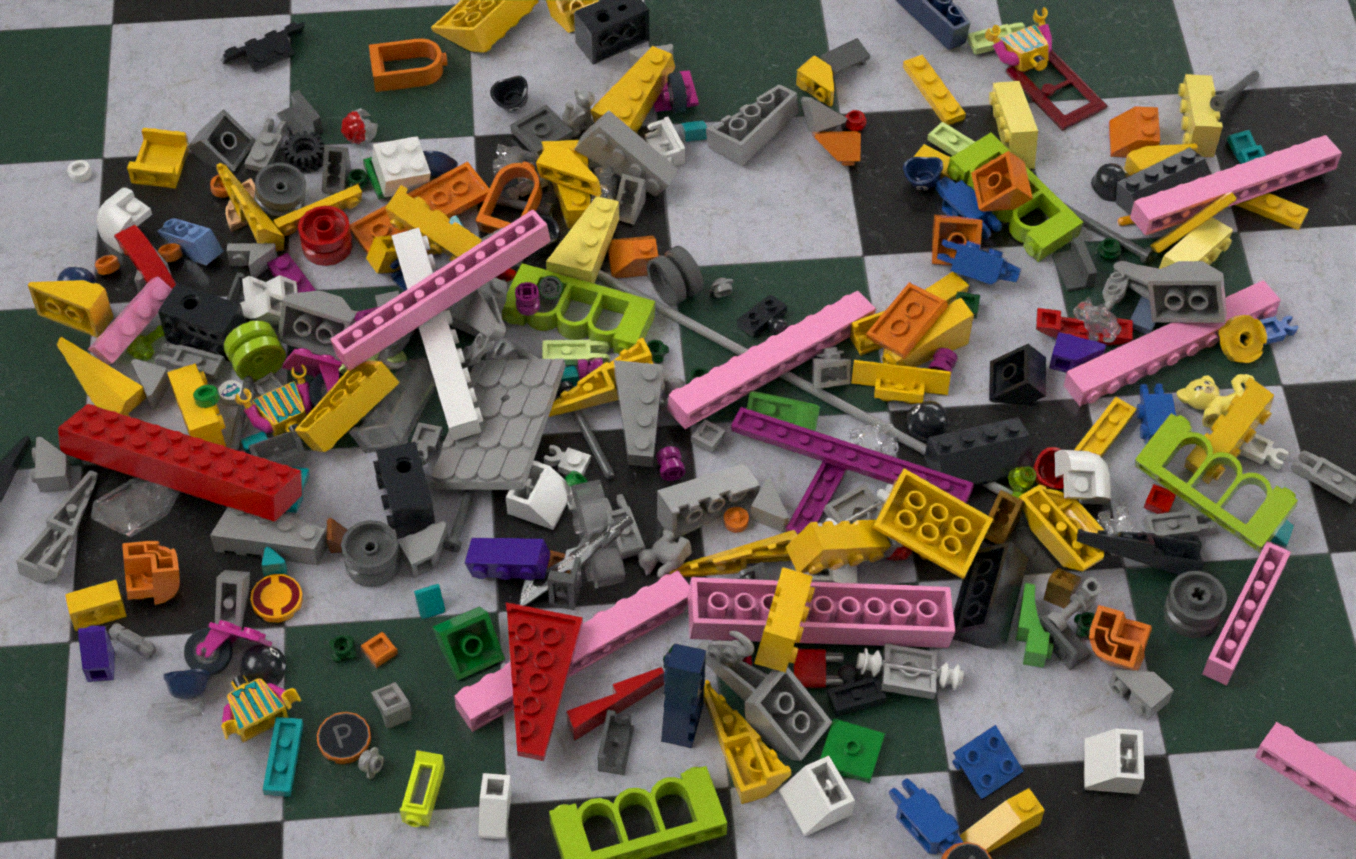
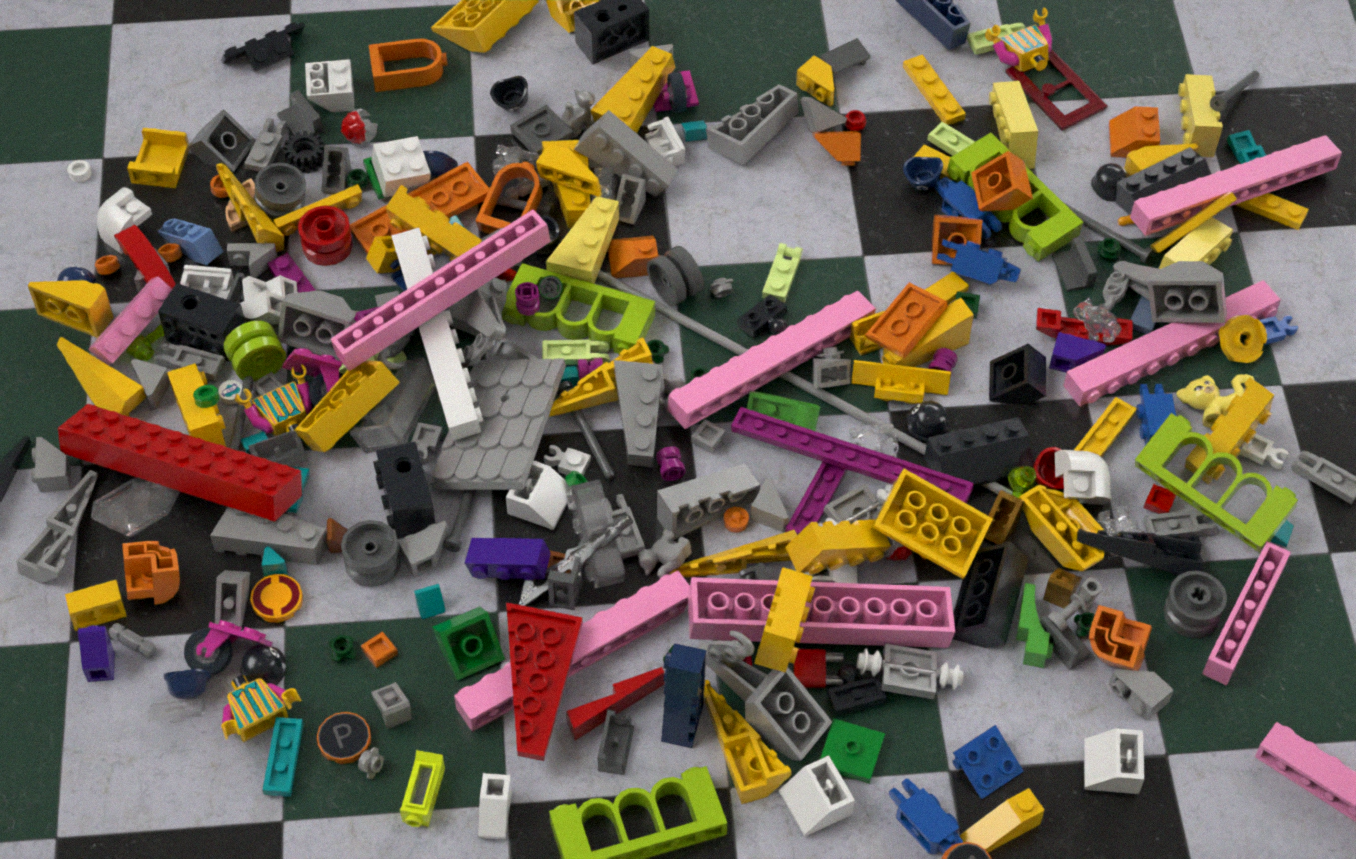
none -> white hinge [181,265,234,299]
none -> white slope [305,59,355,112]
none -> yellowish green plate [762,243,803,303]

